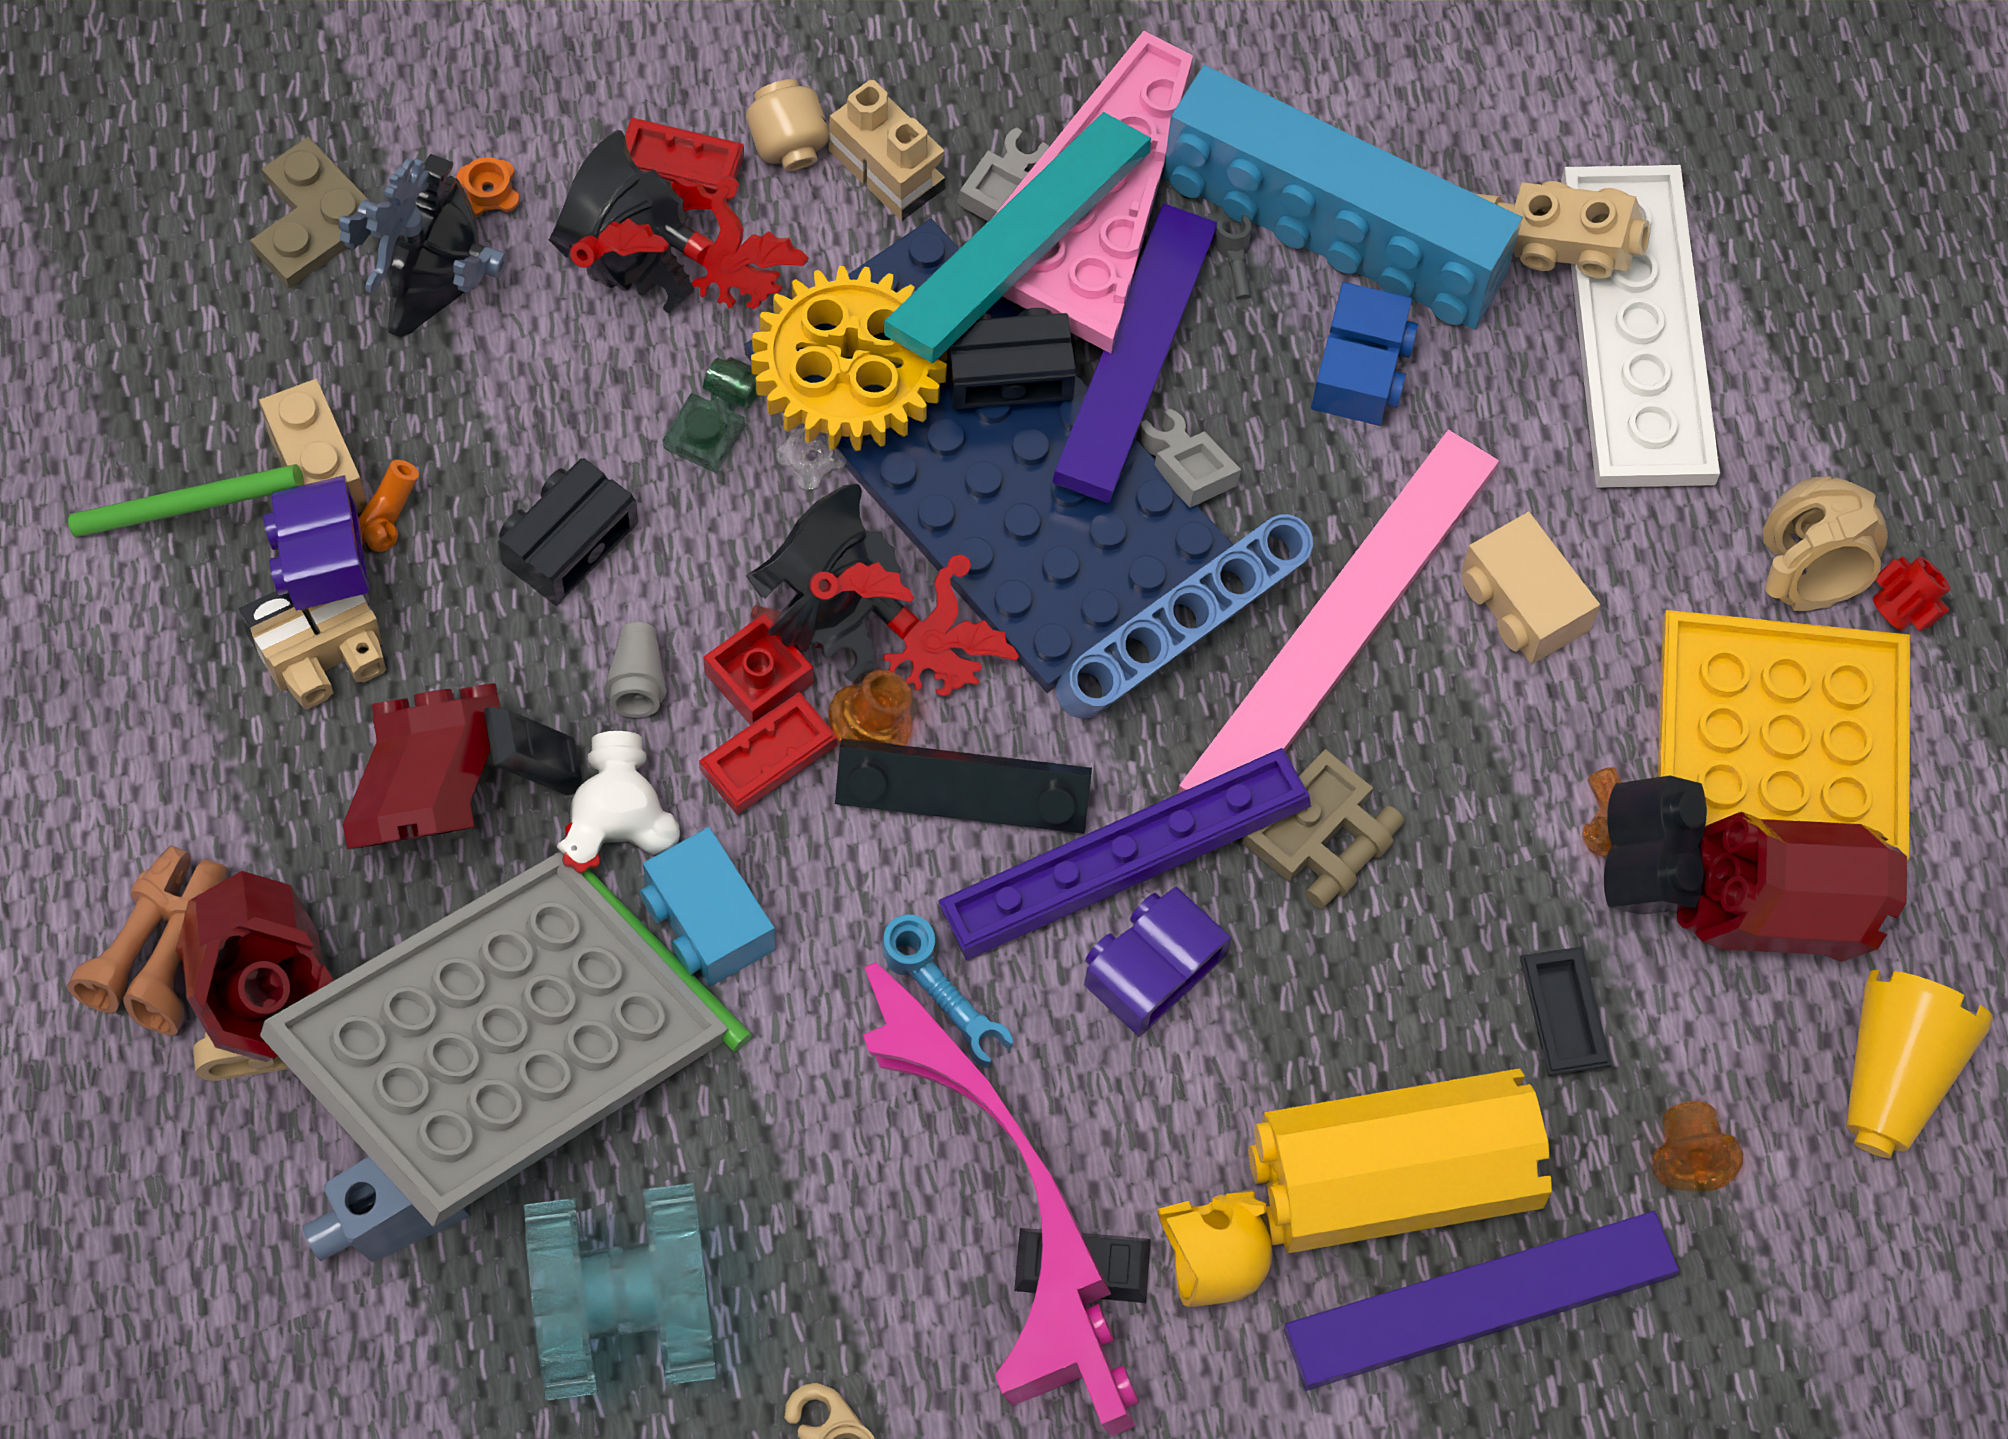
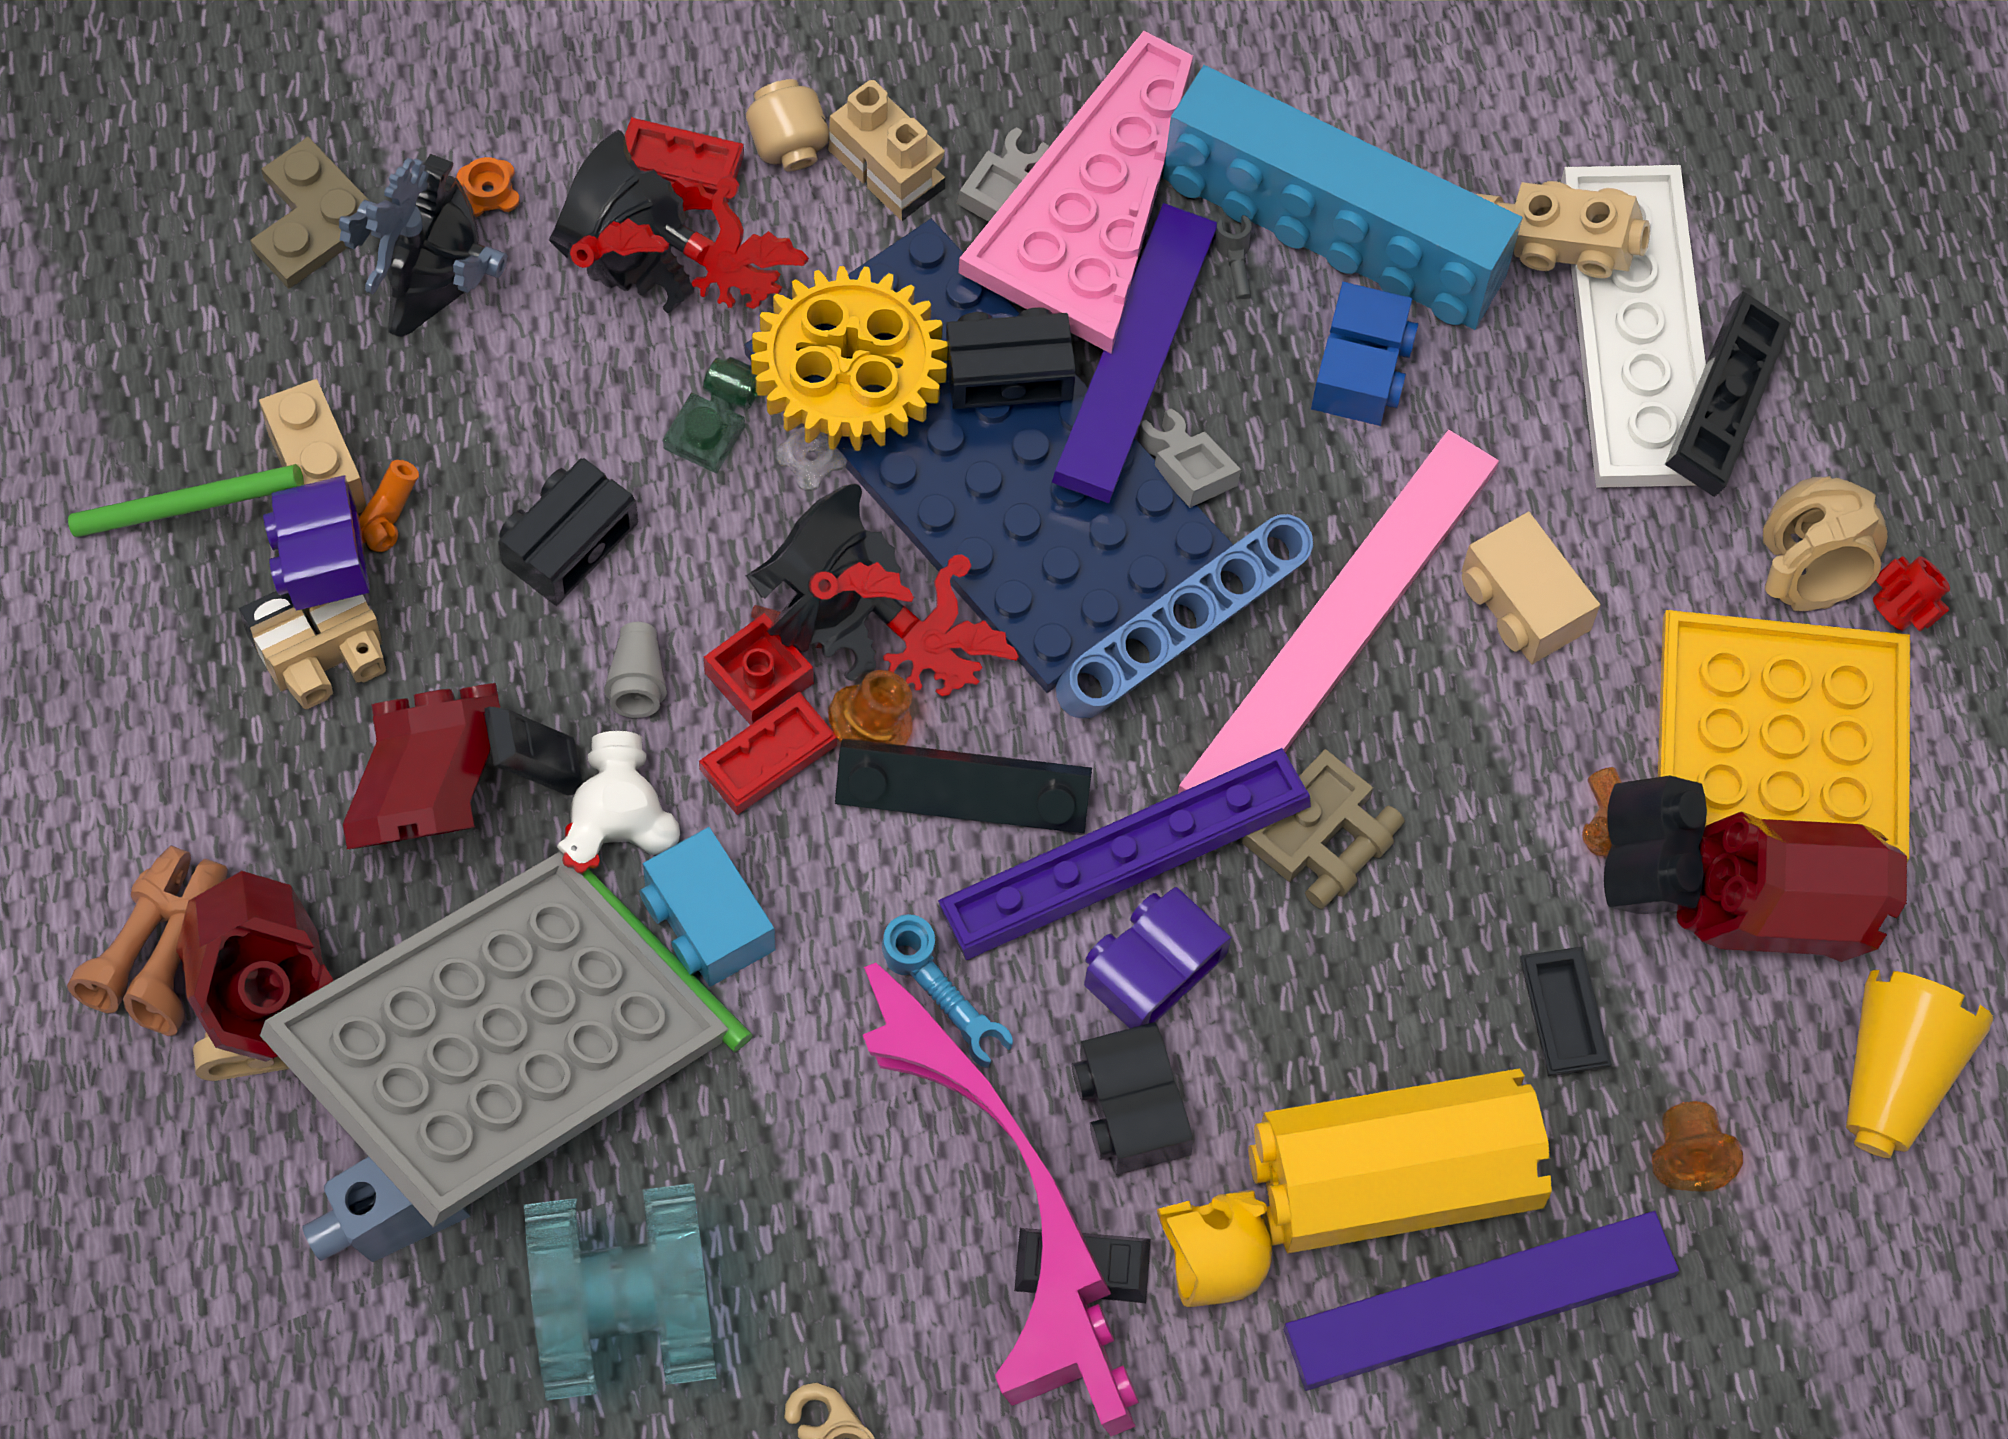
teal tile [884,112,1151,363] -> none
none -> black brick [1071,1022,1193,1175]
none -> black plate [1665,291,1791,497]

